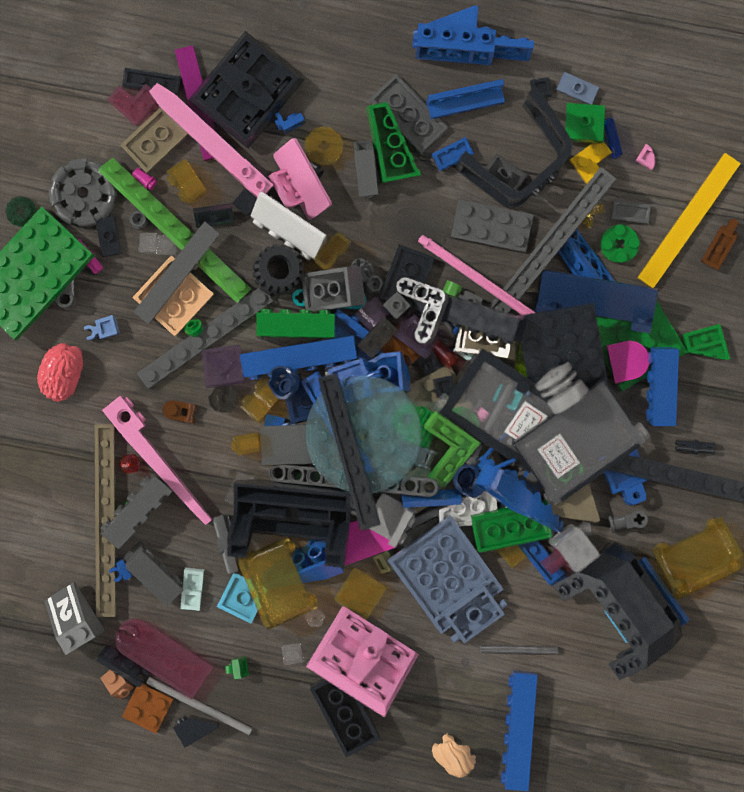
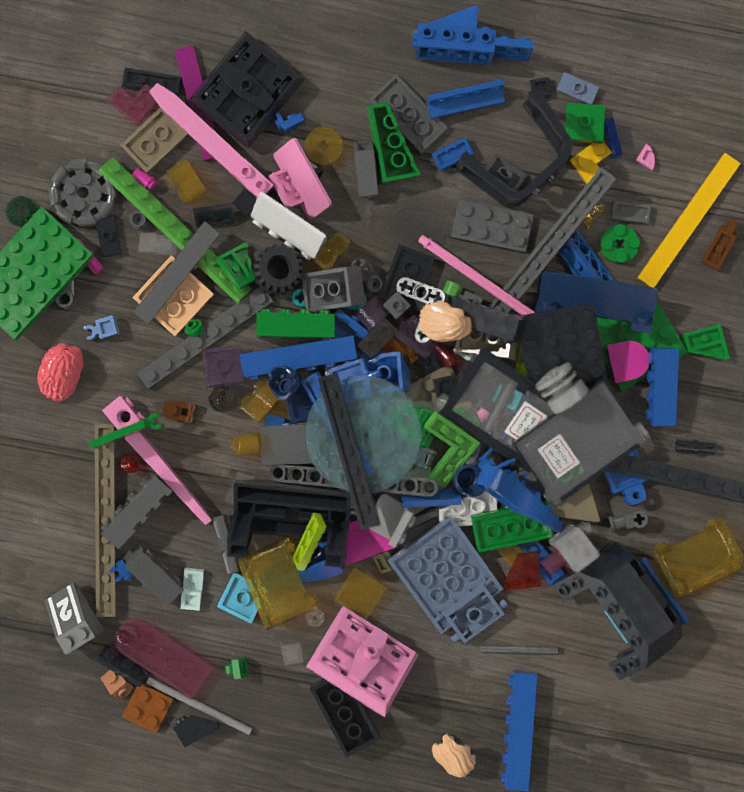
none -> green tile [88,413,165,449]
none -> green wing [216,242,255,291]
none -> lime plate [292,513,326,571]
none -> light nougat hair [419,301,472,342]
none -> clear red wing [503,551,541,591]

